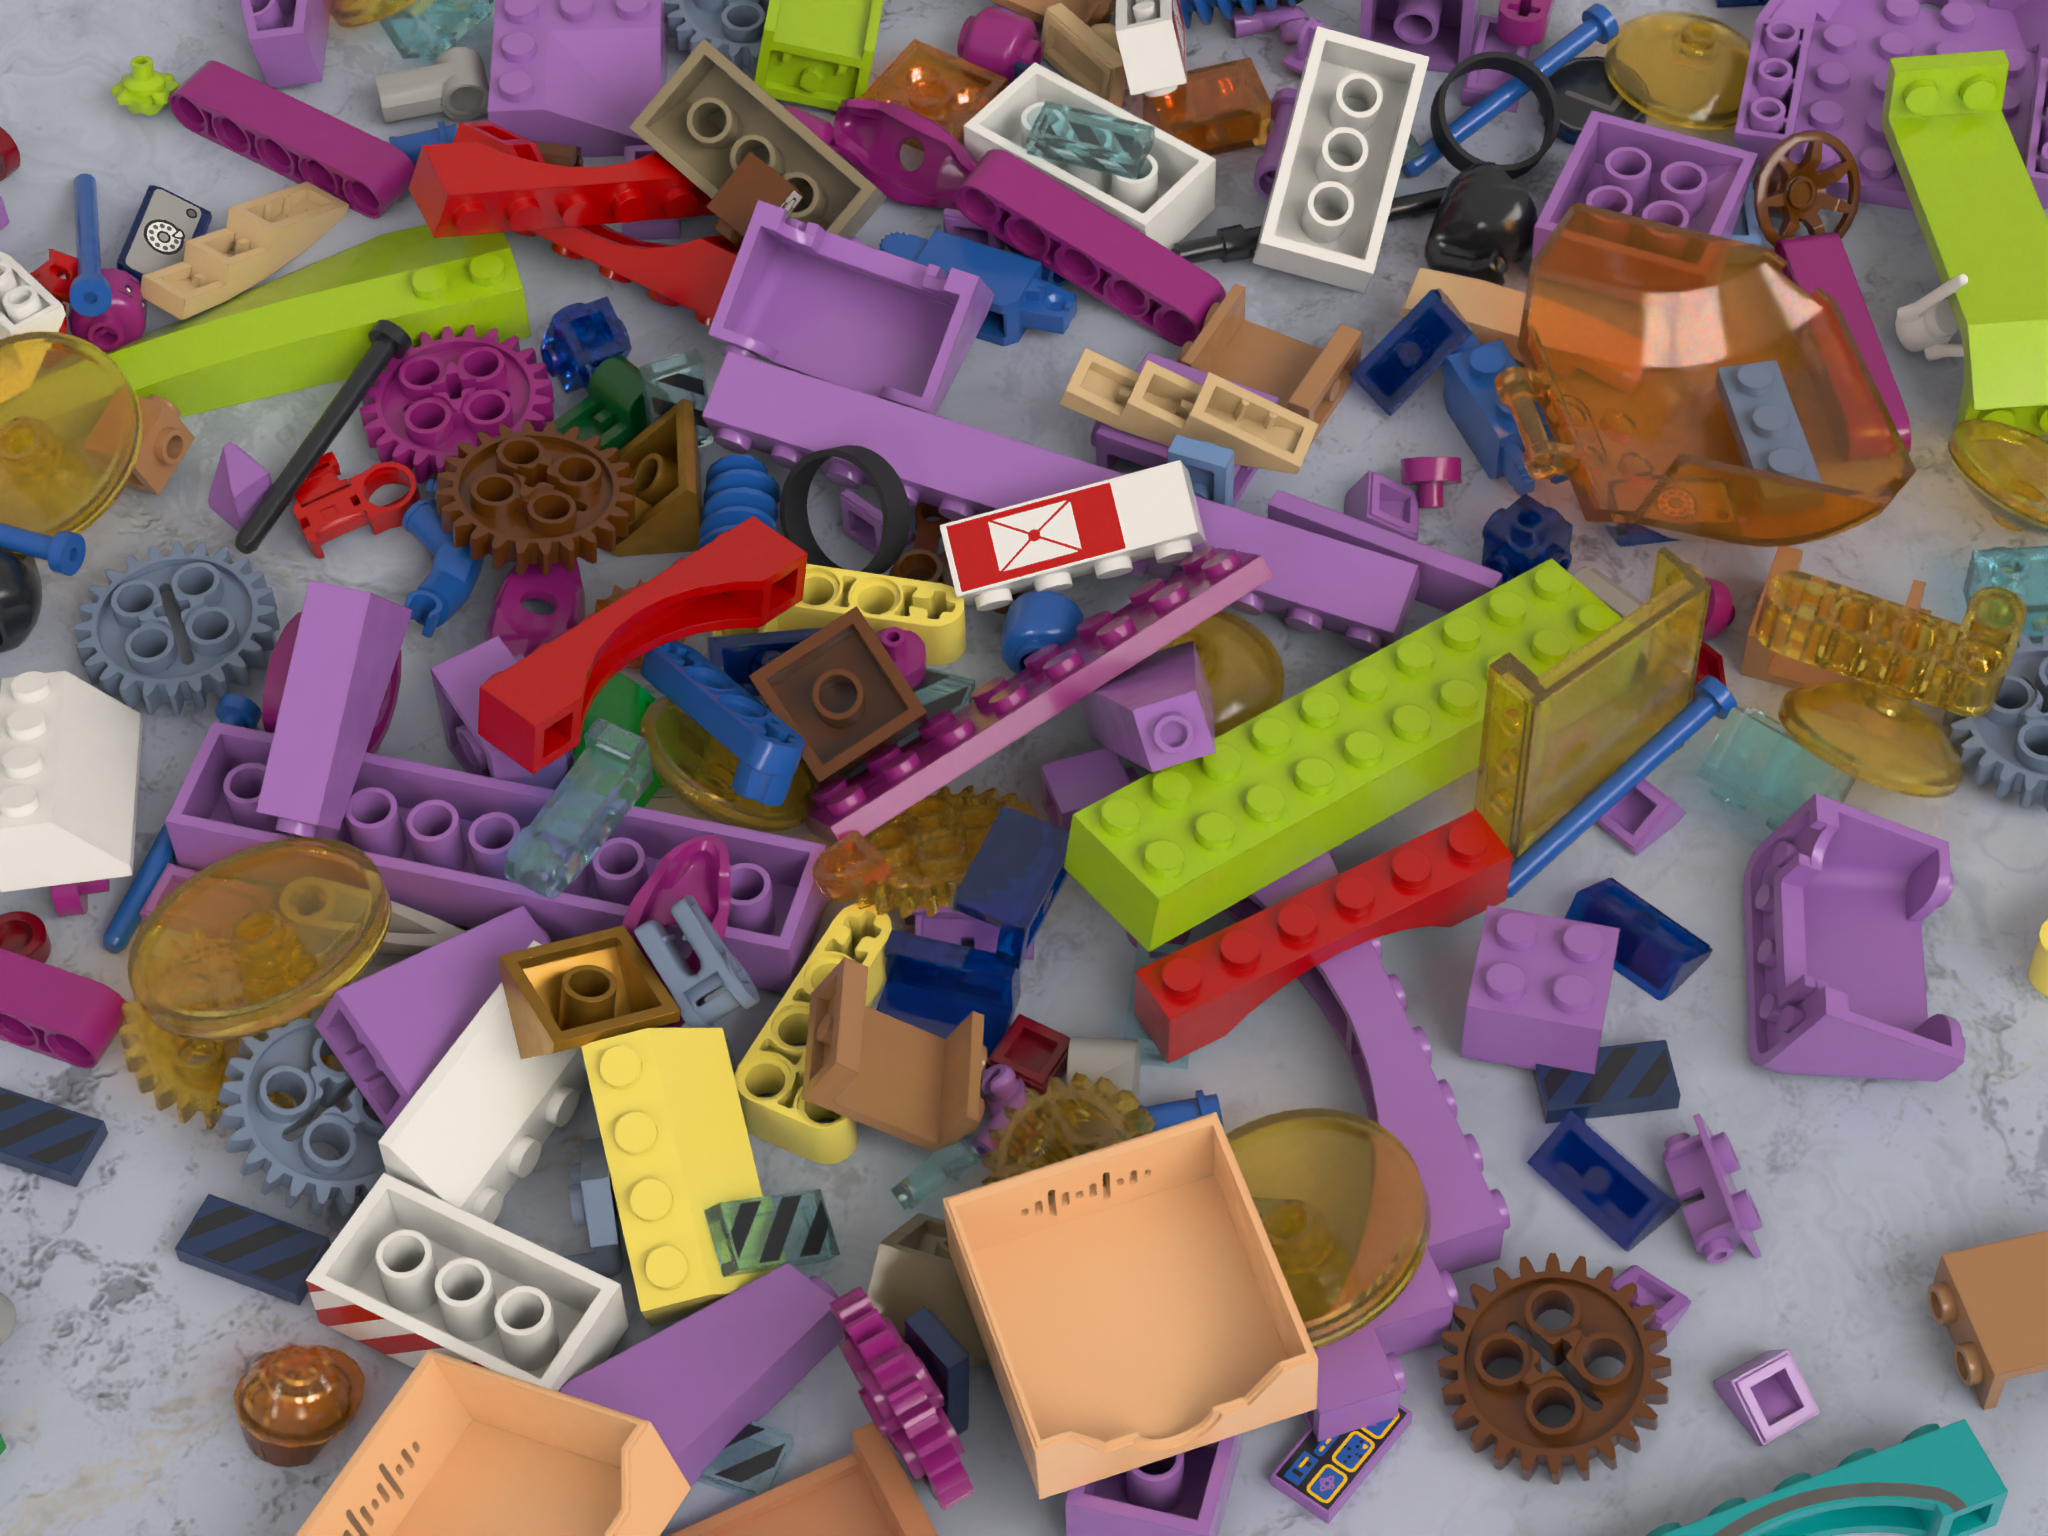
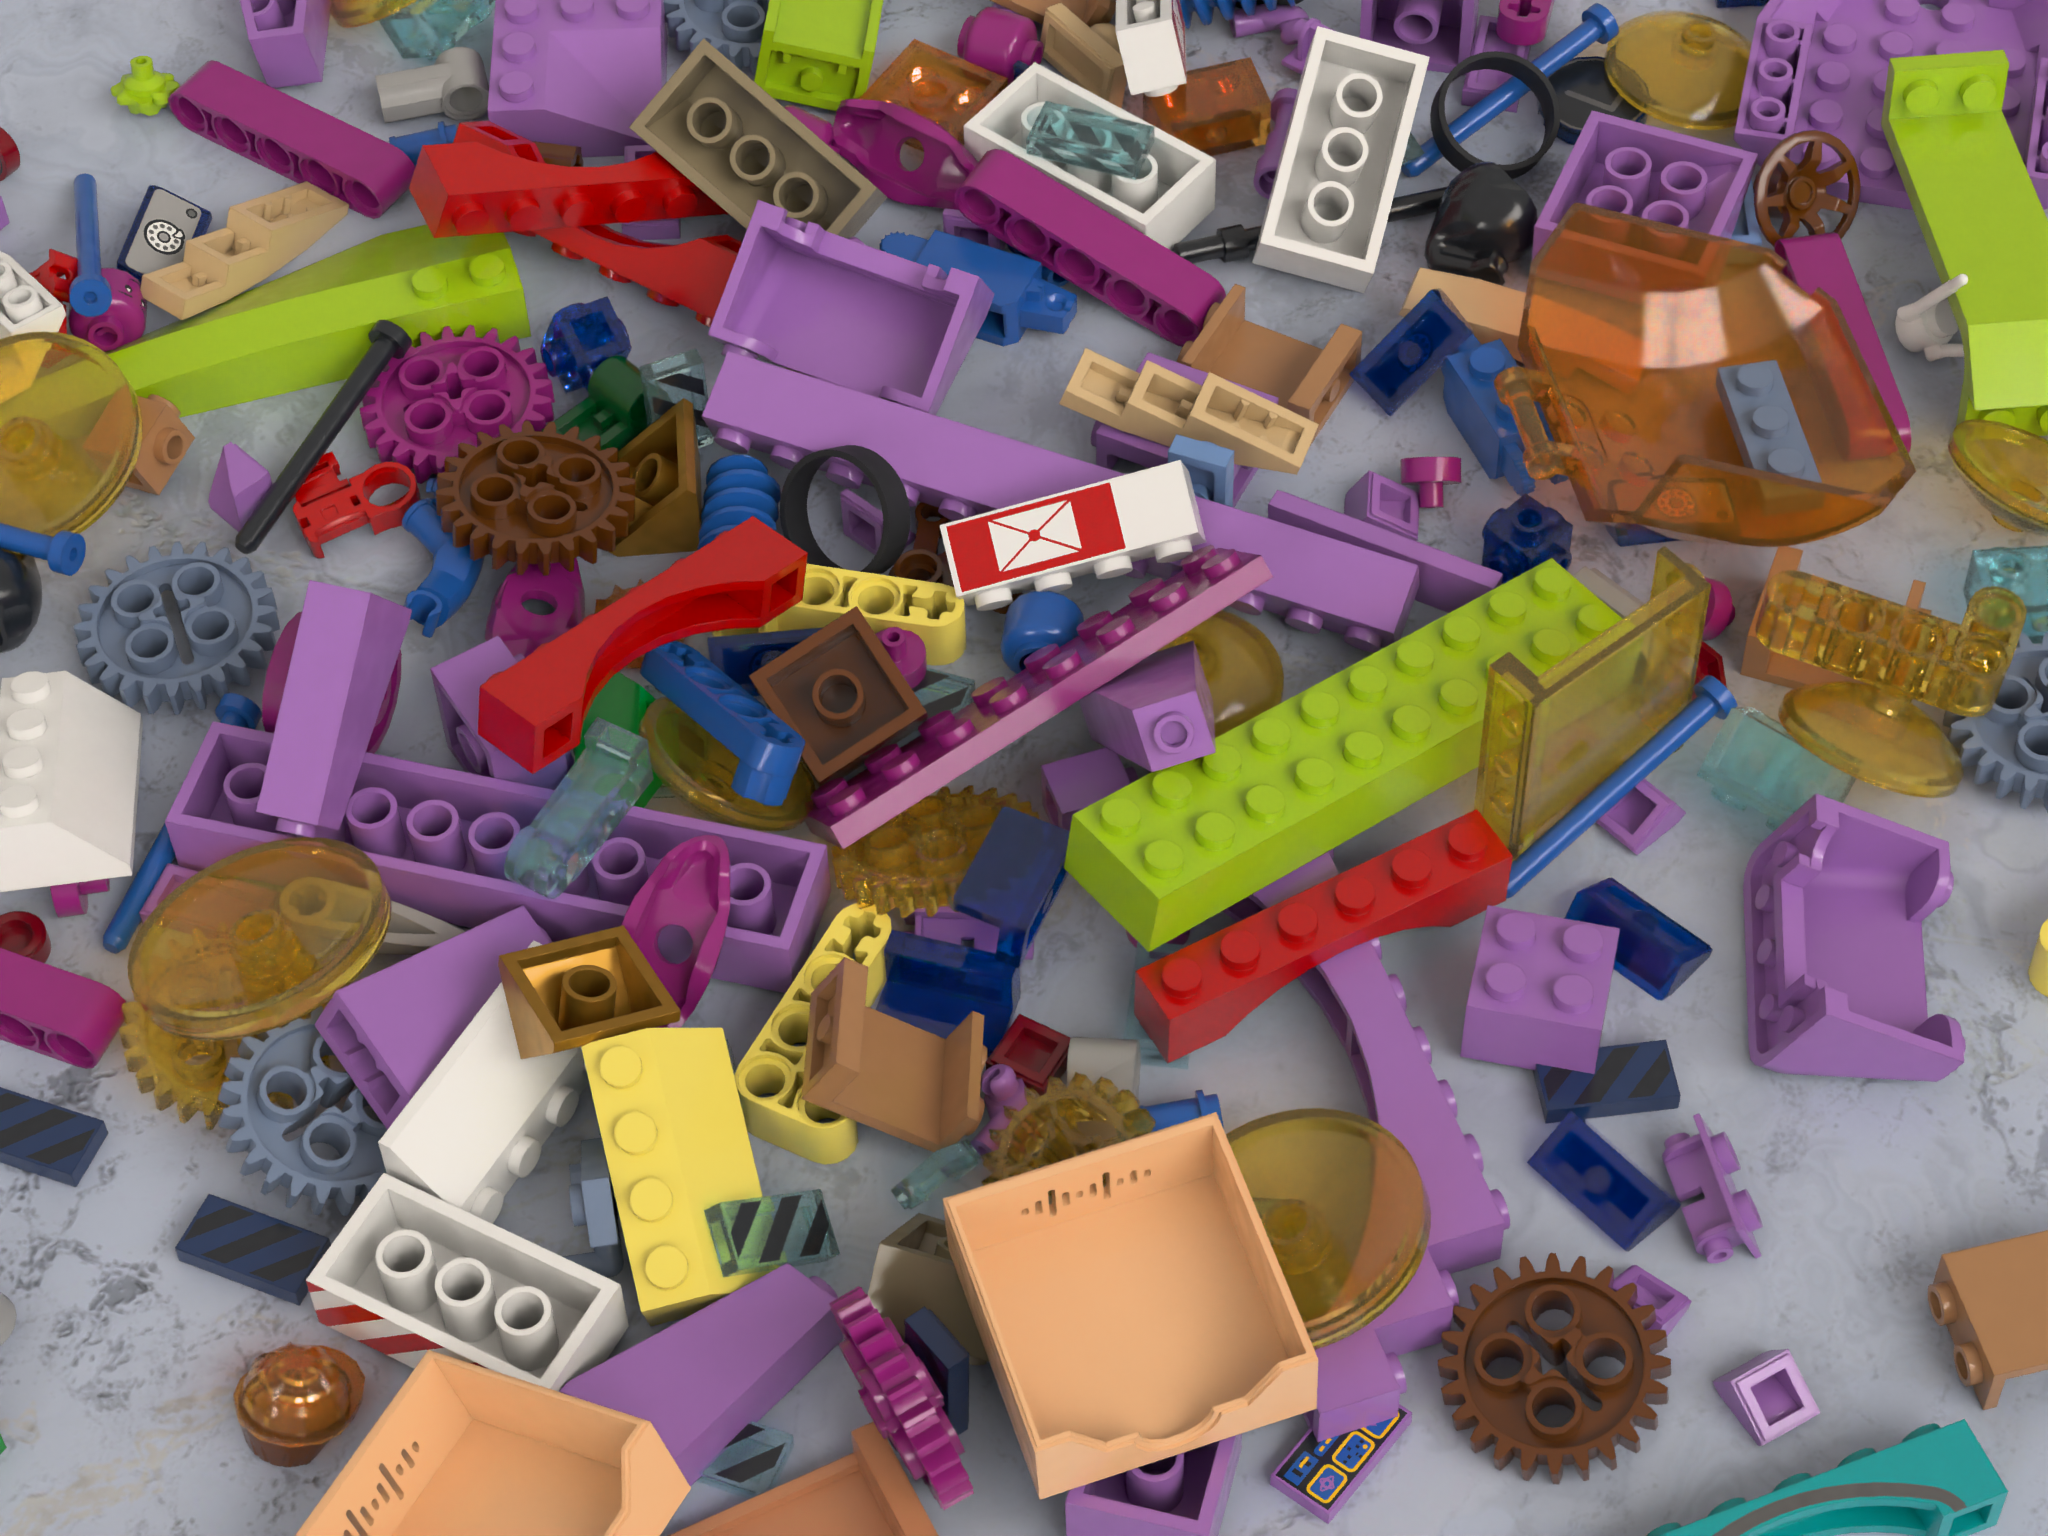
sand blue piece [634,895,760,1028] -> none
reddish brown brick [706,151,805,248] -> none
clear orange tile [812,830,893,902] -> none

